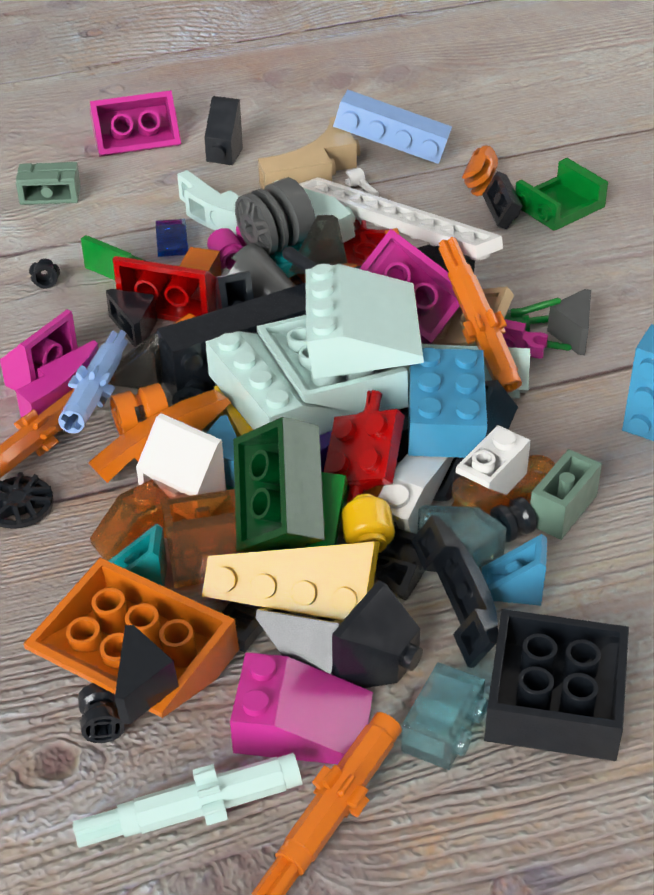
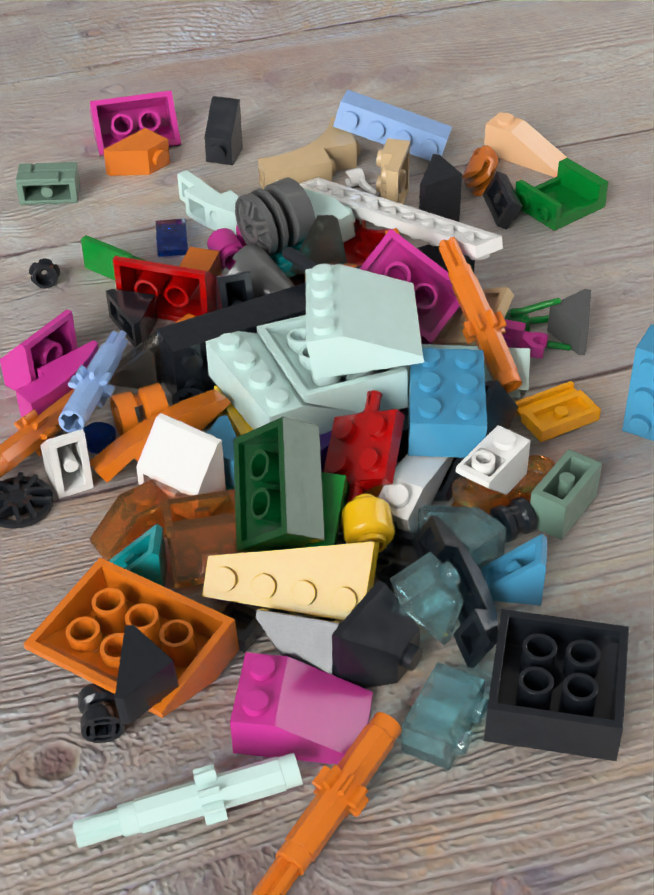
none -> white slope [40,429,94,499]
none -> clear blue plate [83,422,116,454]
none -> orange slope [103,128,170,176]
none -> tan plate [376,138,410,205]
none -> clear light blue slope [390,552,464,645]
none -> black slope [419,154,462,222]
none -> light nougat slope [484,112,567,177]
none -> light orange plate [515,381,601,442]

